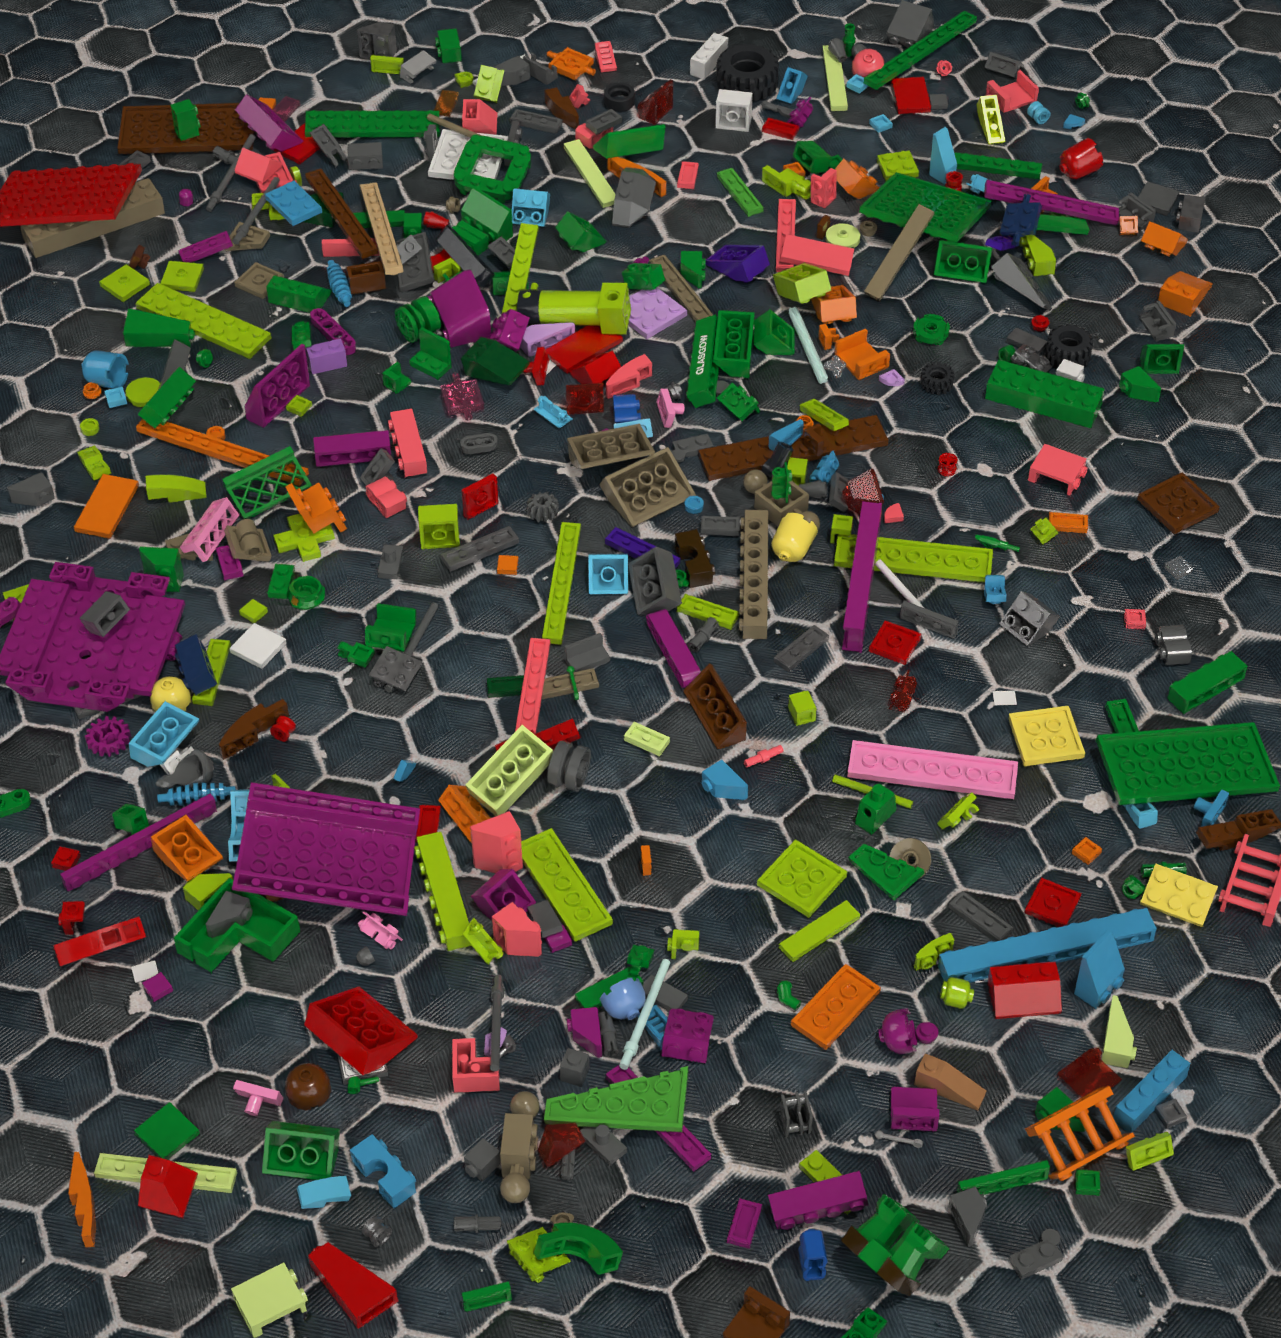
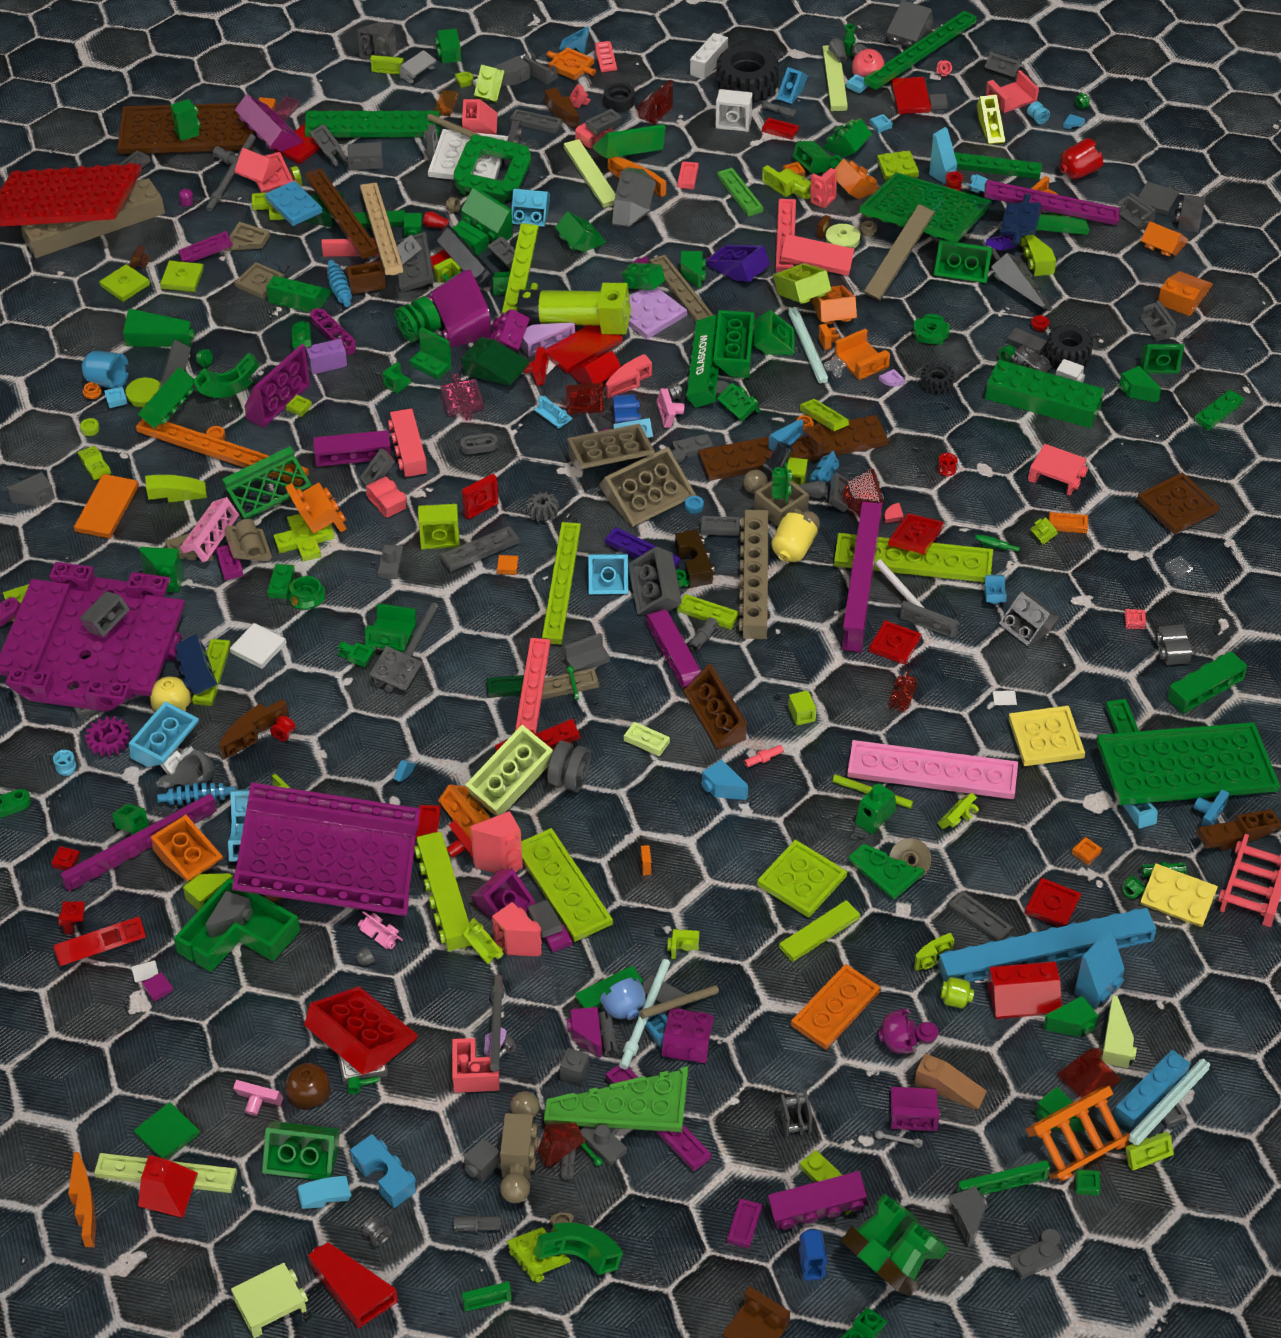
lime plate [135,283,272,359] -> none
dark grey bar [232,177,280,245] -> none
lime tile [239,599,268,623] -> none
green plate [627,945,655,976] -> none
flat silver tile [774,625,829,672] -> none
green arm [777,980,802,1011] -> none
magenta hinge [787,97,813,128] -> none
lime panel [830,514,853,543] -> none
orange tile [1119,216,1138,235] -> none
none -> medium azure wheel [53,750,77,776]
none -> green arch [193,352,260,398]
none -> red tile [446,820,473,859]
none -> dark azure slope [559,26,589,54]
none -> green hinge [570,1129,603,1166]
none -> dark tan bar [639,985,719,1019]
none -> green slope [822,118,872,157]
none -> red tile [888,513,944,554]
none -> green slope [1043,996,1098,1037]
none -> light aqua axle [1128,1059,1210,1145]
none -> green plate [1194,389,1245,430]

